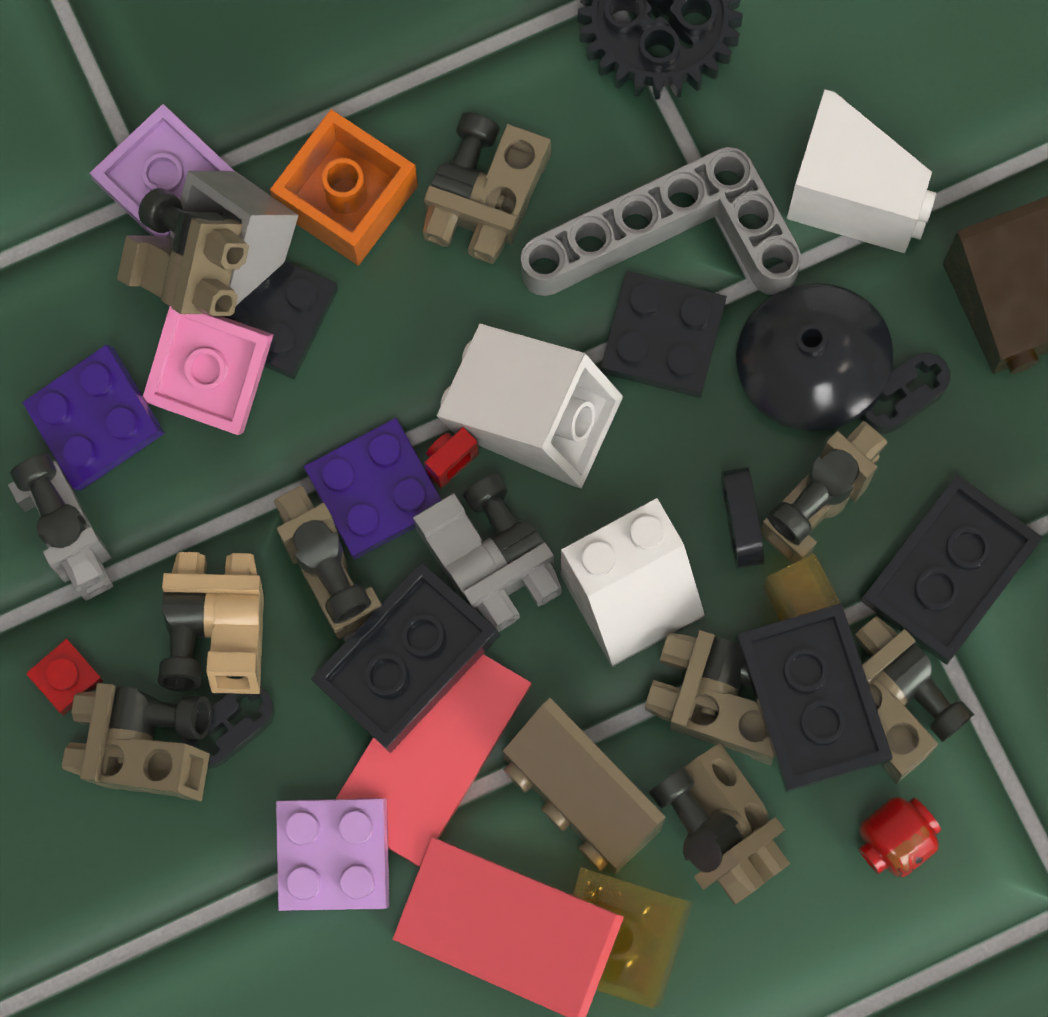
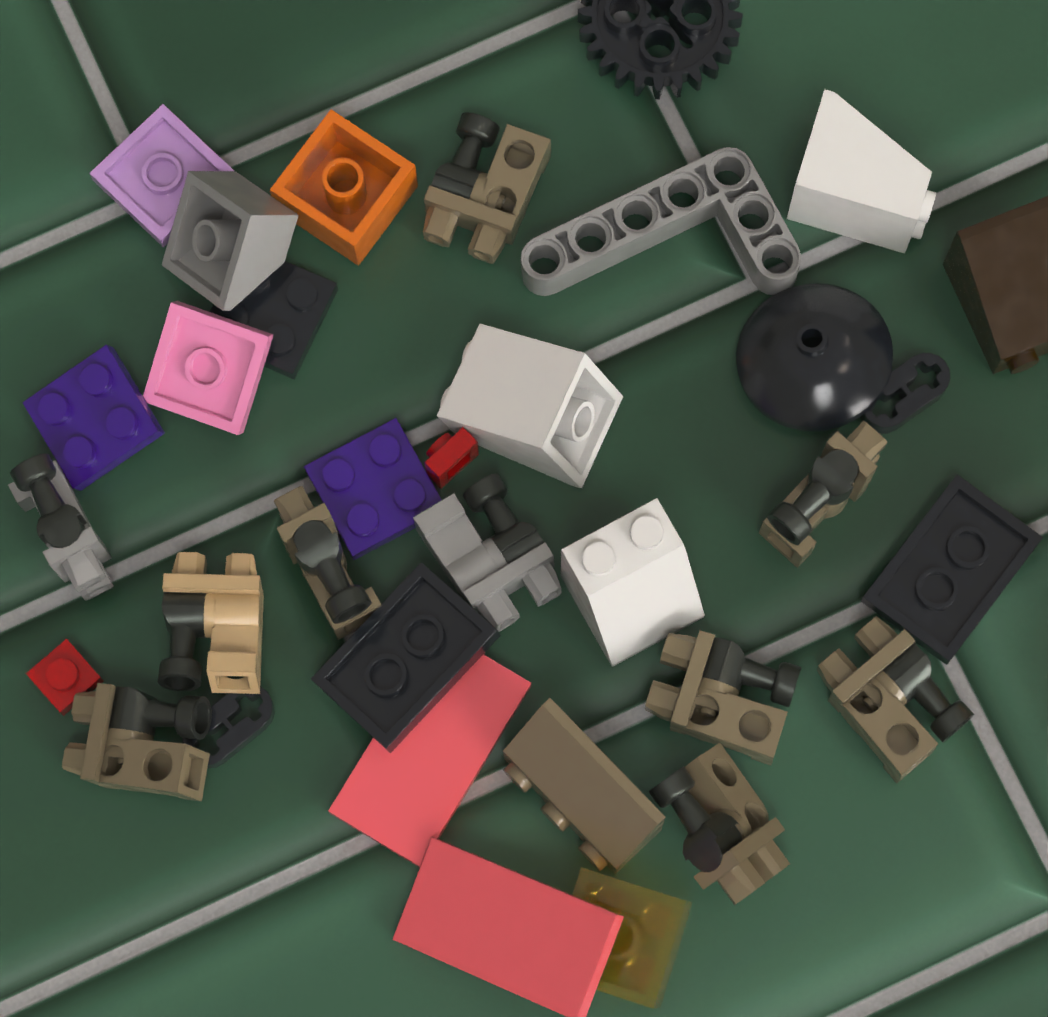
dark tan hips [117,188,249,316] -> none
lavender plate [276,798,390,911] -> none
black plate [601,271,727,398] -> none
black beam [721,467,764,568] -> none
black plate [736,603,893,793] -> none
clear yellow brick [763,553,844,621] -> none
red head [858,796,941,878] -> none

